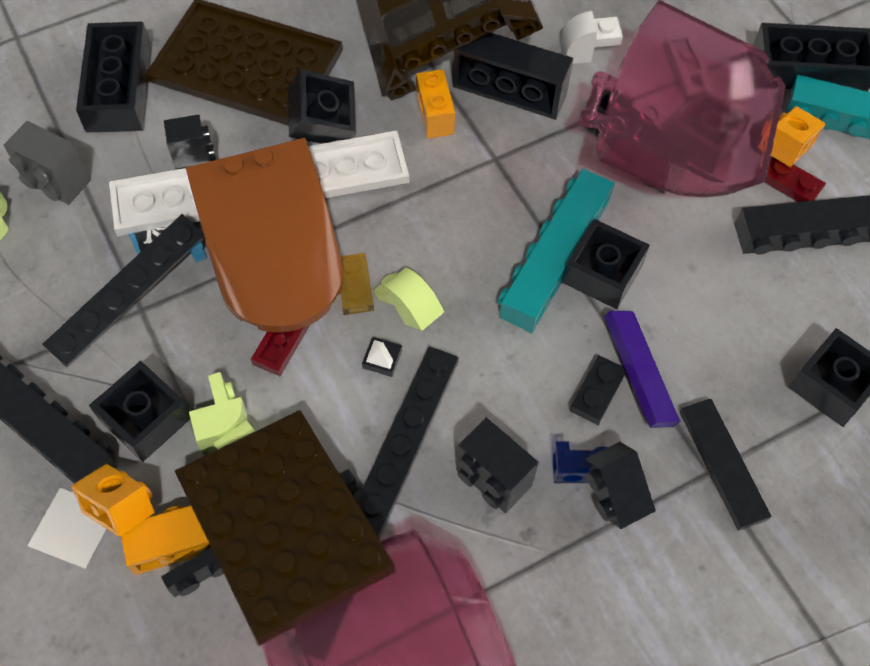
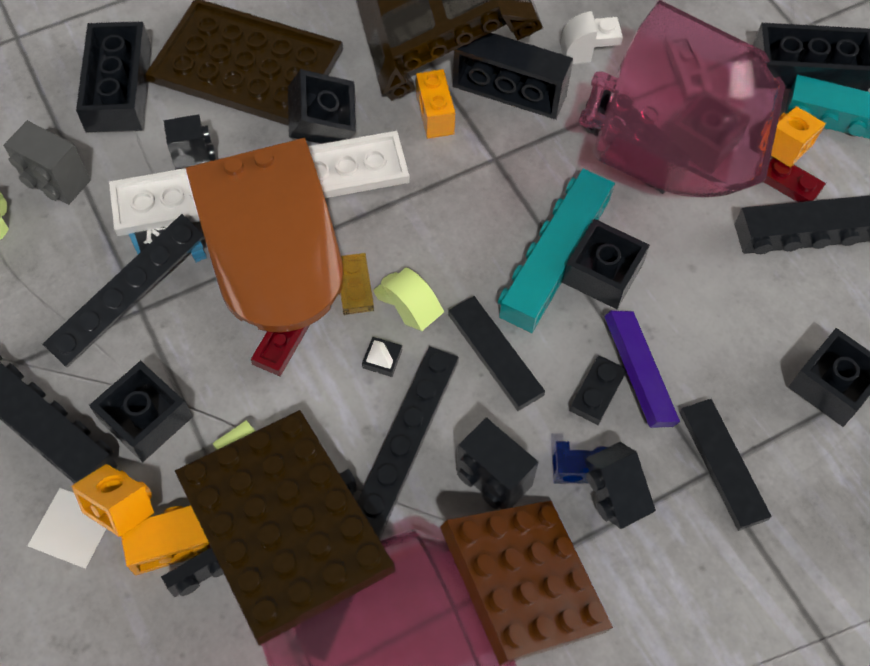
yellowish green brick [189,372,247,454] -> none
none -> reddish brown plate [440,500,613,666]
none -> black tile [448,296,545,411]

